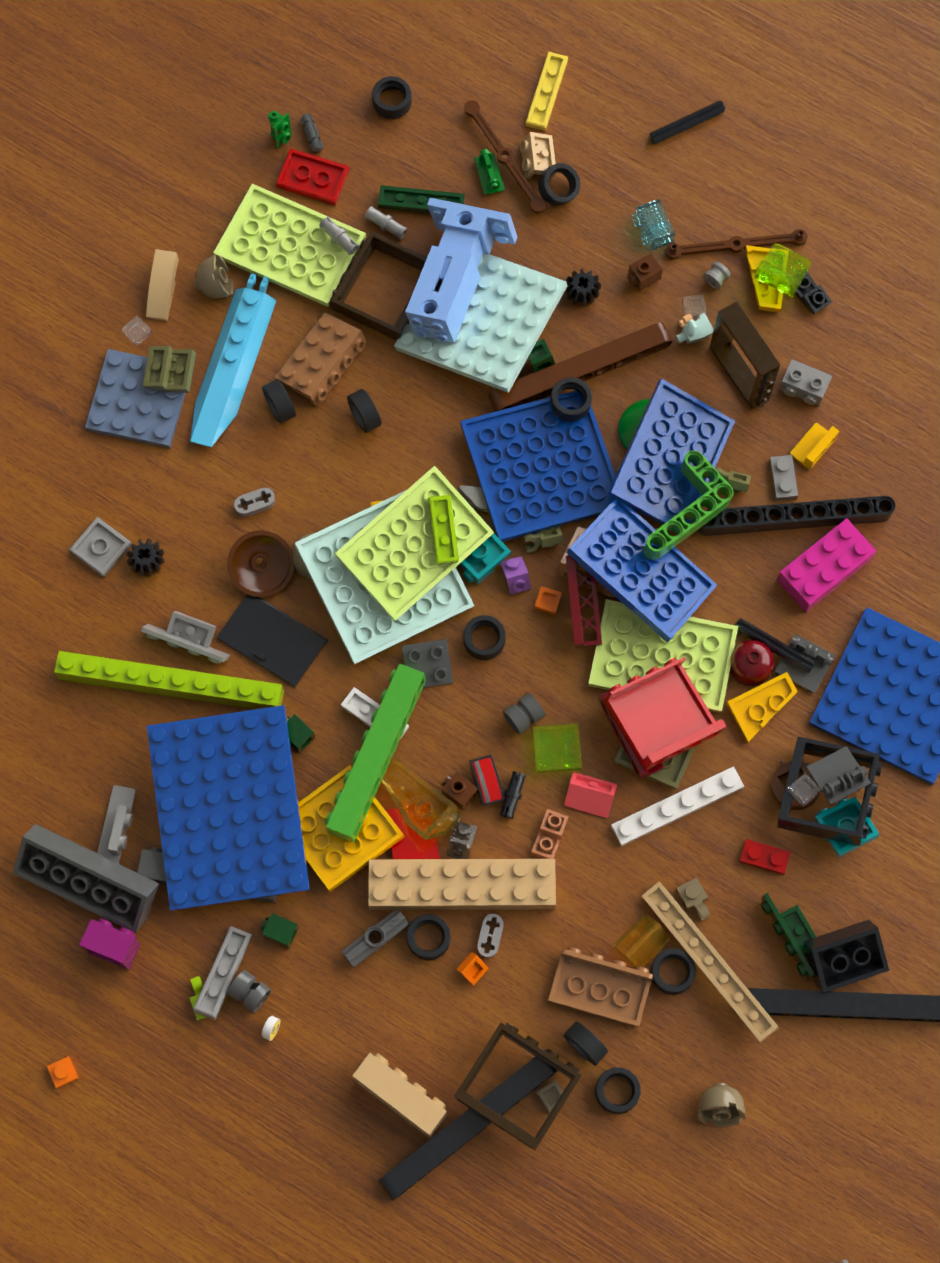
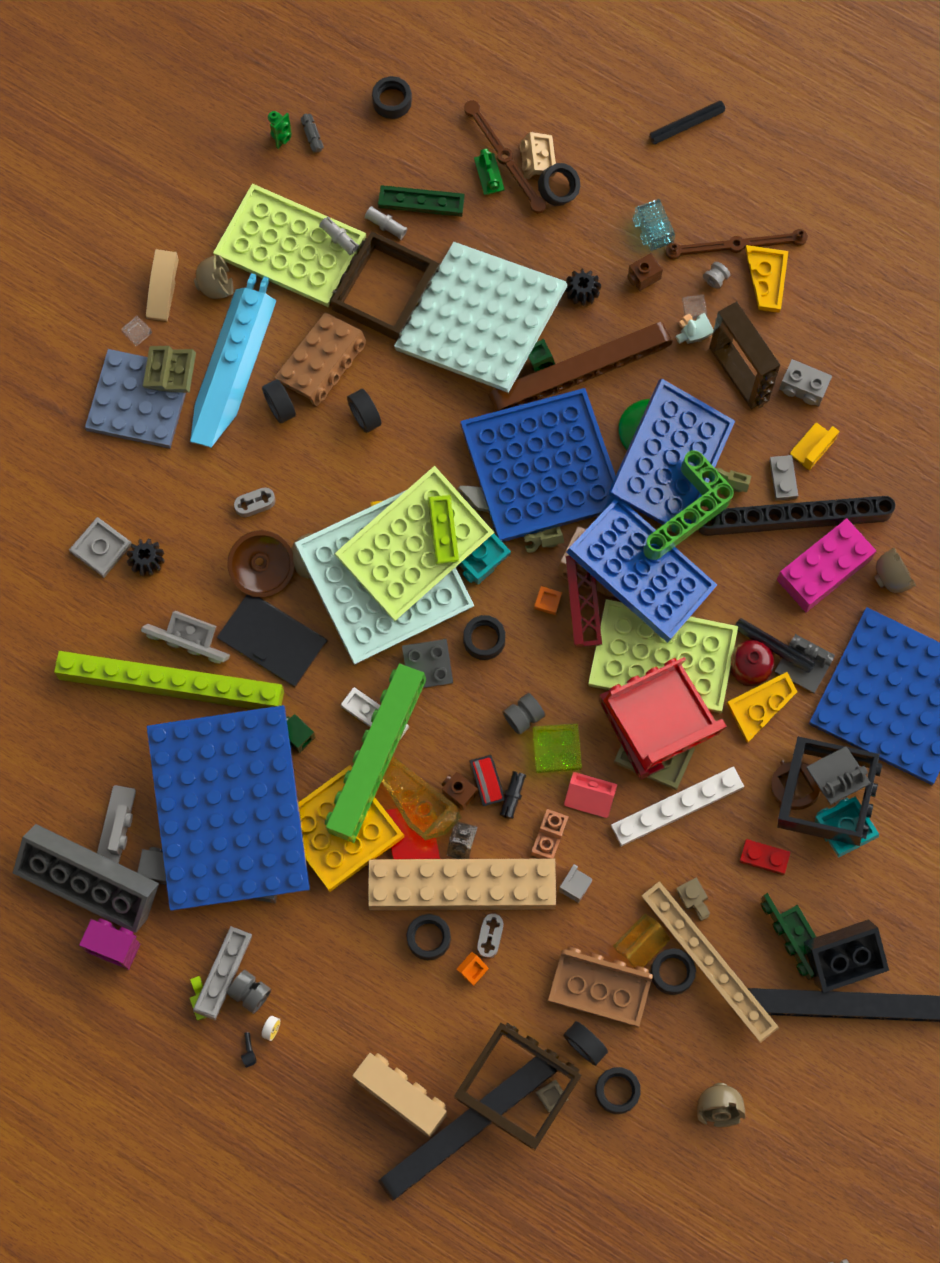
orange plate [47,1056,79,1089] -> none
dark green brick [261,913,299,949] -> none
red tile [276,148,350,206] -> none
dark grey piece [341,909,409,968] -> none
light blue brick [405,198,518,343] -> none
medium lavender bracket [501,556,531,594] -> none
light yellow tile [525,52,568,132] -> none
black tyre [550,377,592,422] -> none
clear neon green bracket [754,243,811,298] -> none
black slope [787,269,832,314] -> none
clear tile [787,773,821,806] -> none
none -> black hand [241,1032,257,1068]
none -> light grey panel [559,864,592,903]
none -> dark tan cylinder [874,548,916,593]

